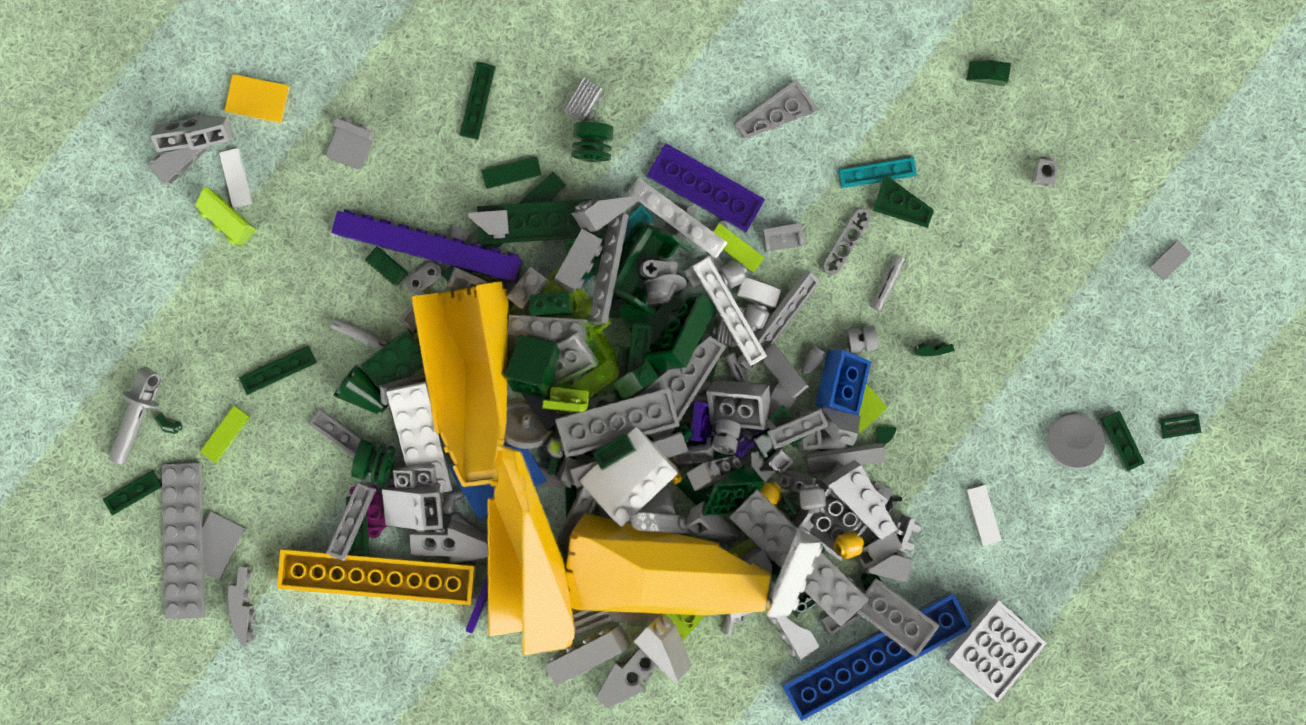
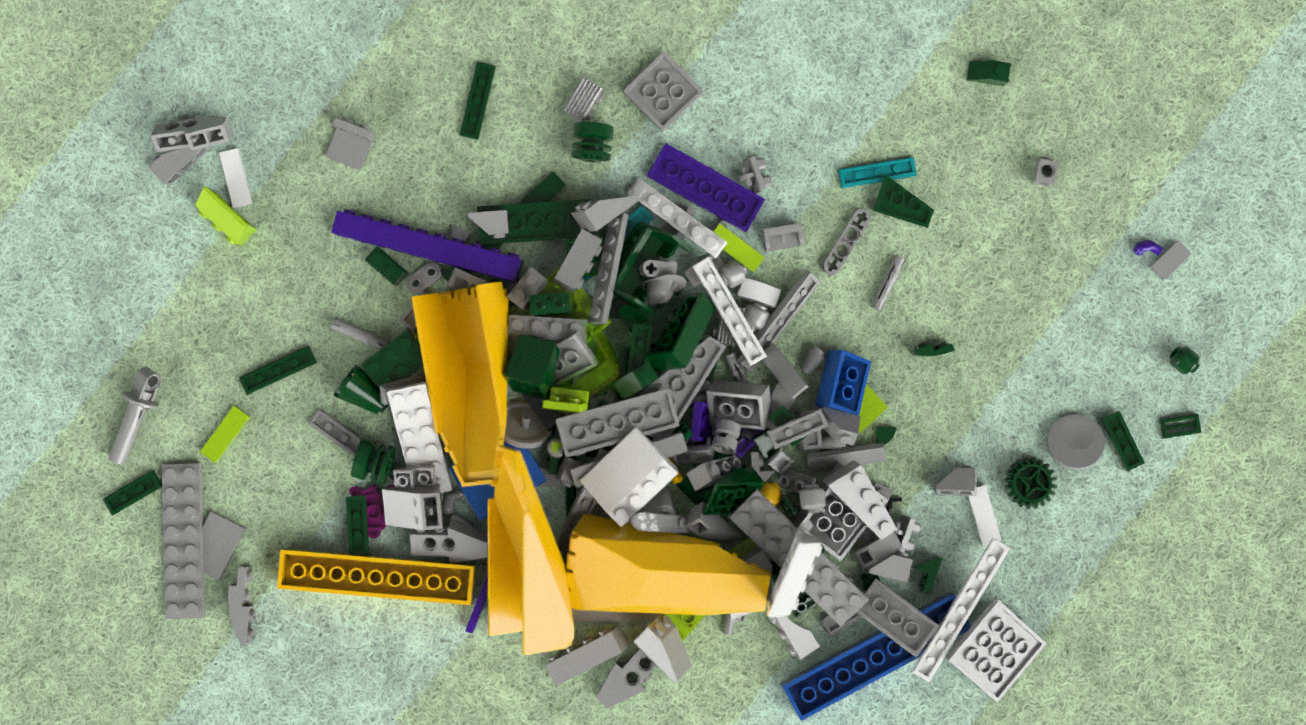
dark green arm [154,413,183,434] -> none
yellow tile [224,74,289,123] -> none
light grey tile [326,482,376,561] -> none
dark green tile [482,157,542,189] -> none
light grey tile [572,610,611,635] -> none
dark green tile [593,433,636,470] -> none
light grey wing [735,79,819,140] -> none
yellow head [834,531,864,559] -> none
light grey wheel [847,325,878,353] -> none
none -> light grey plate [623,51,704,132]
none -> light grey hips [738,156,772,194]
none -> white tile [912,538,1010,682]
none -> dark green slope [912,556,943,595]
none -> light grey slope [935,465,978,496]
none -> dark green gear [1004,457,1057,509]
none -> dark purple arm [1133,239,1163,256]
none -> dark green head [1169,346,1200,375]

